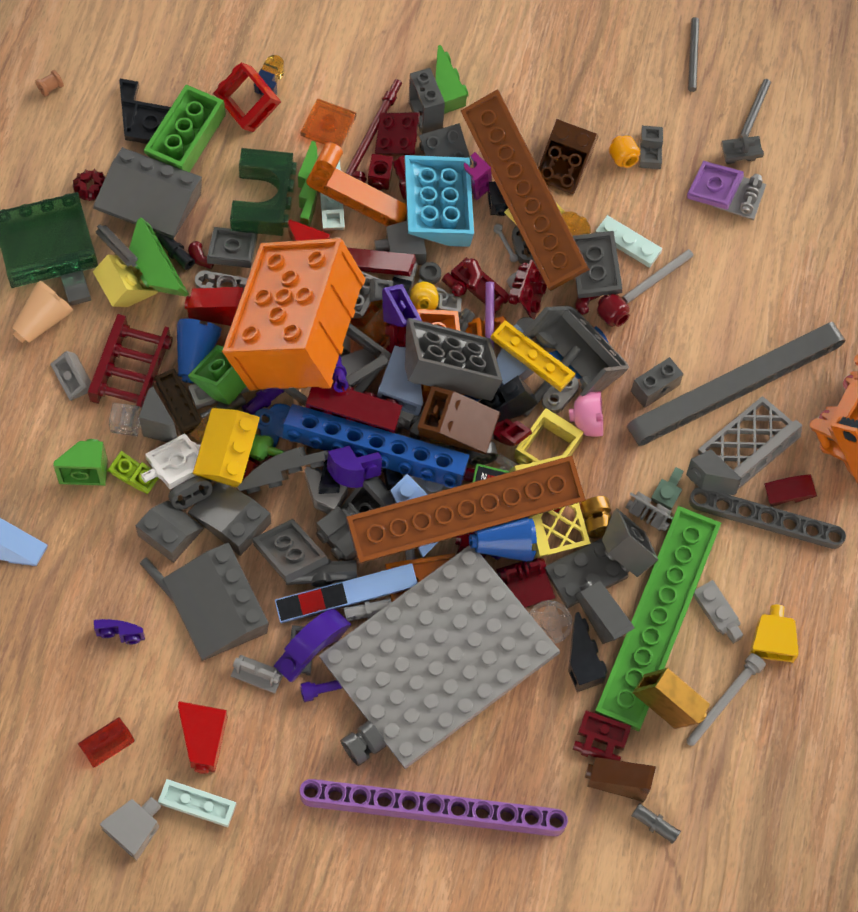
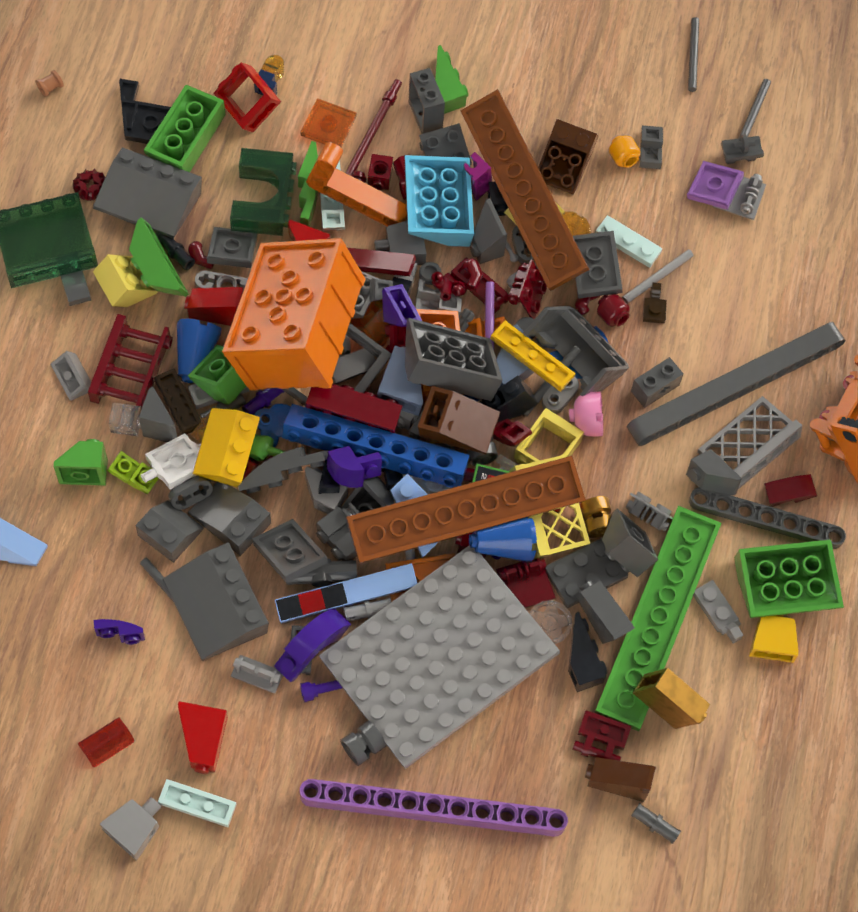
light nougat cone [12,281,73,343] -> none
dark grey axle [96,224,138,267] -> none
dark purple pin [332,356,348,392] -> none
dark grey tile [346,355,389,387] -> none
dark red hinge [375,112,420,155] -> none
yellow head [410,282,439,310] -> none
sand green plate [651,467,684,510] -> none
light grey piece [687,653,766,746] -> none
none -> dark red arm [431,272,452,301]
none -> dark grey slope [470,198,507,264]
none -> dark brown plate [643,282,667,323]
none -> bright green slope [734,540,844,618]

